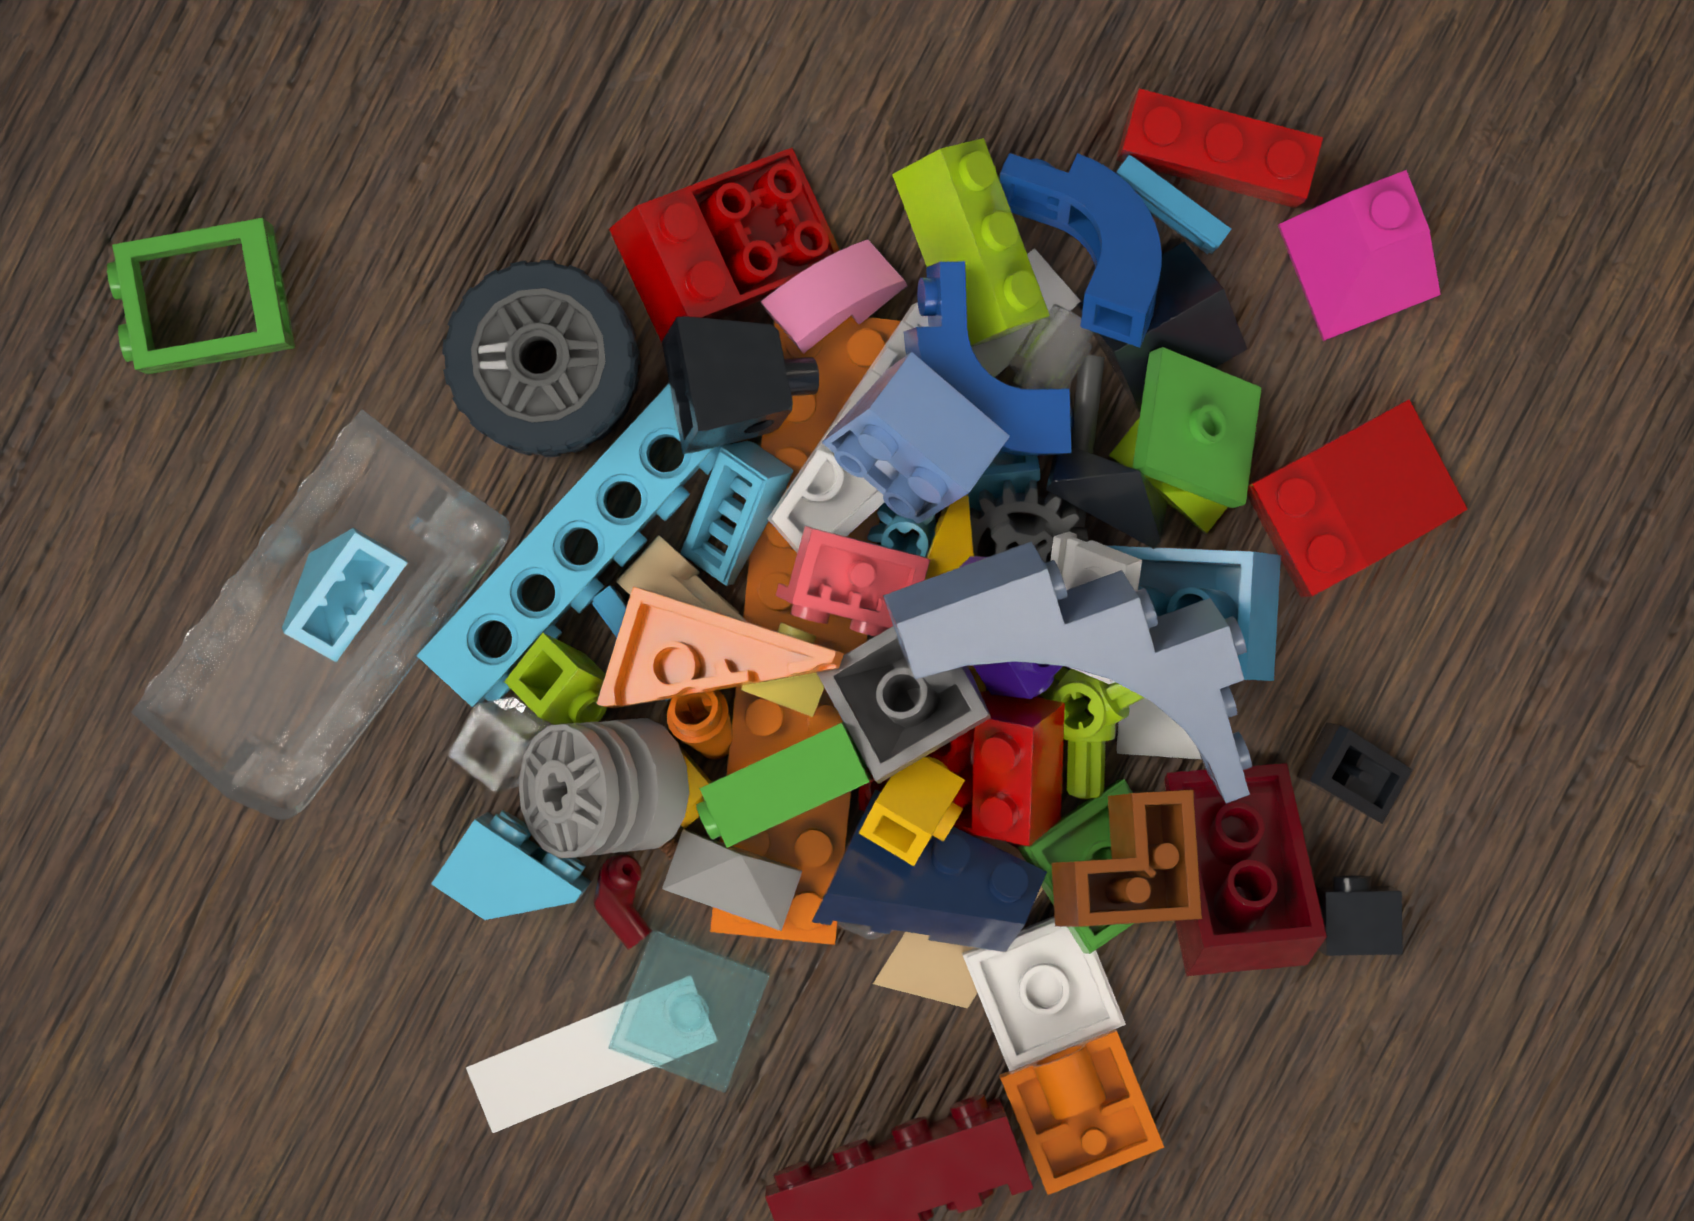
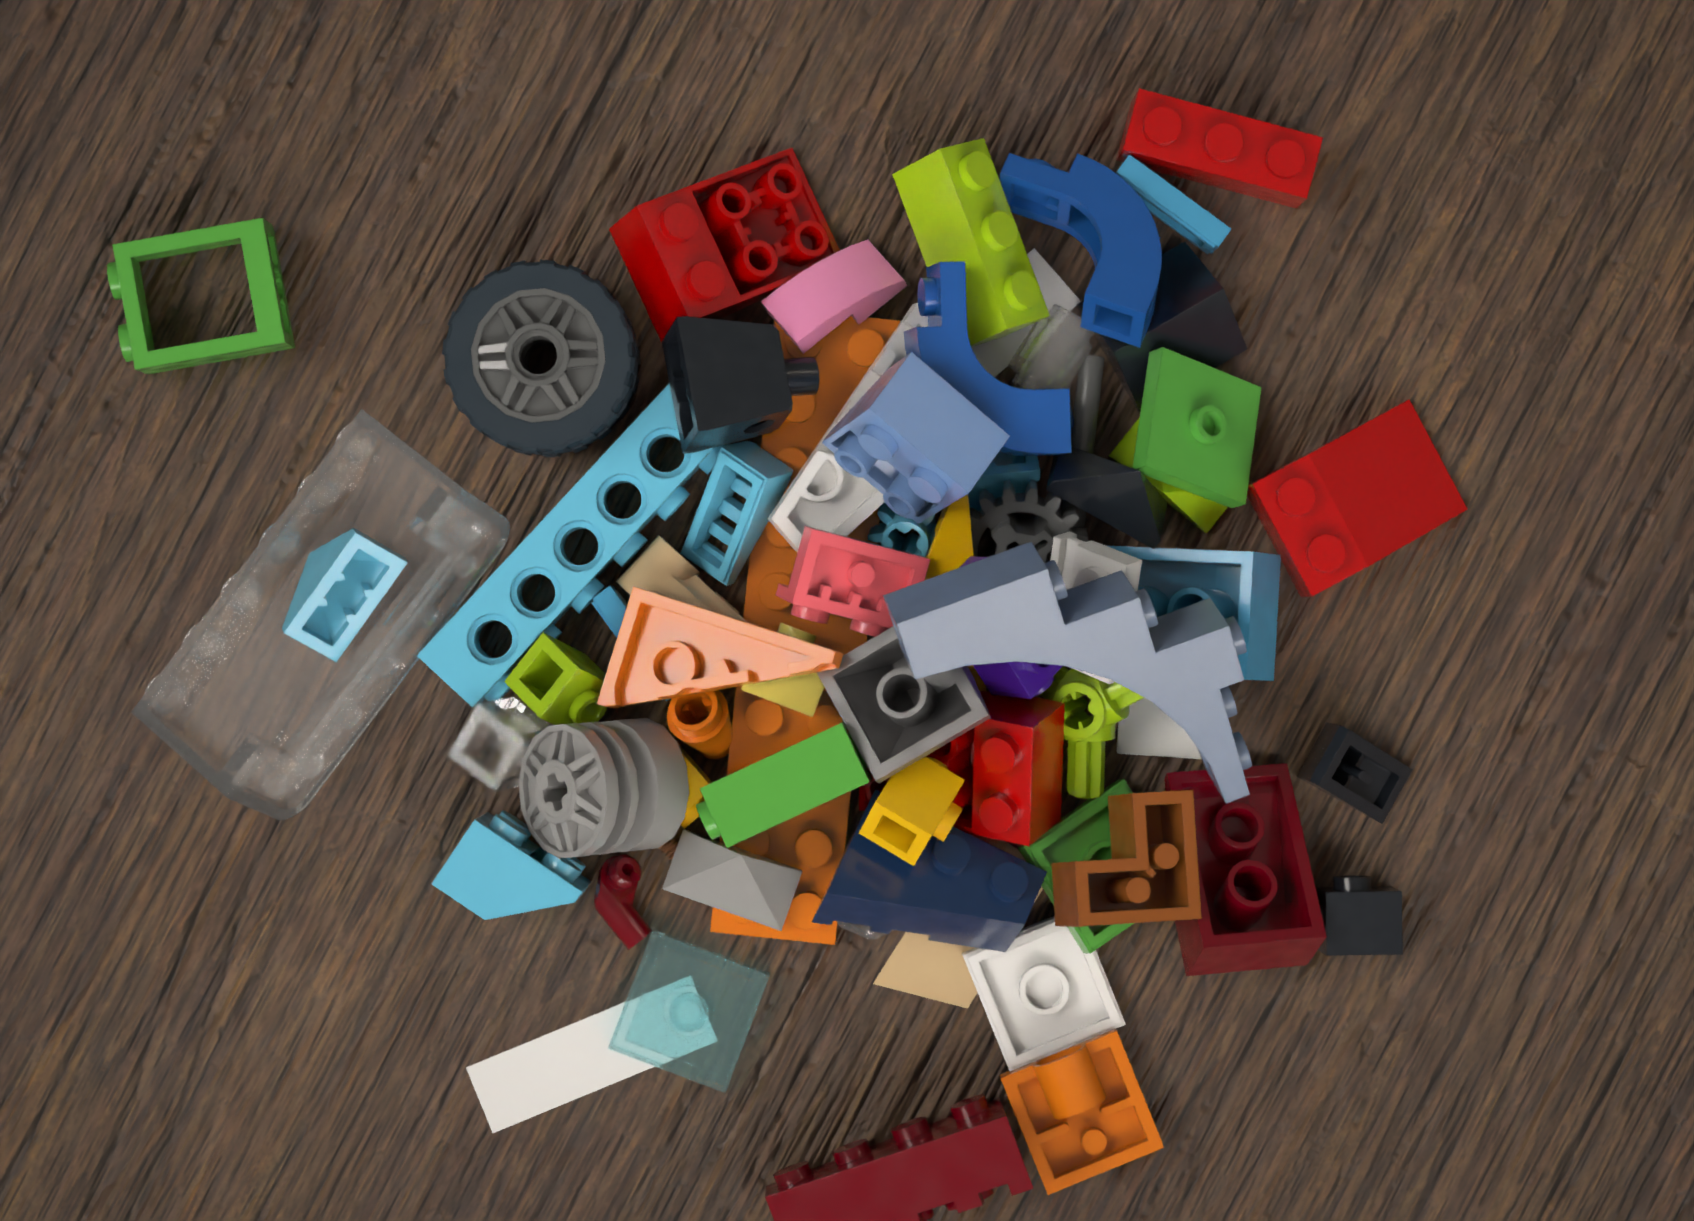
dark pink slope [1277,170,1441,341] -> none

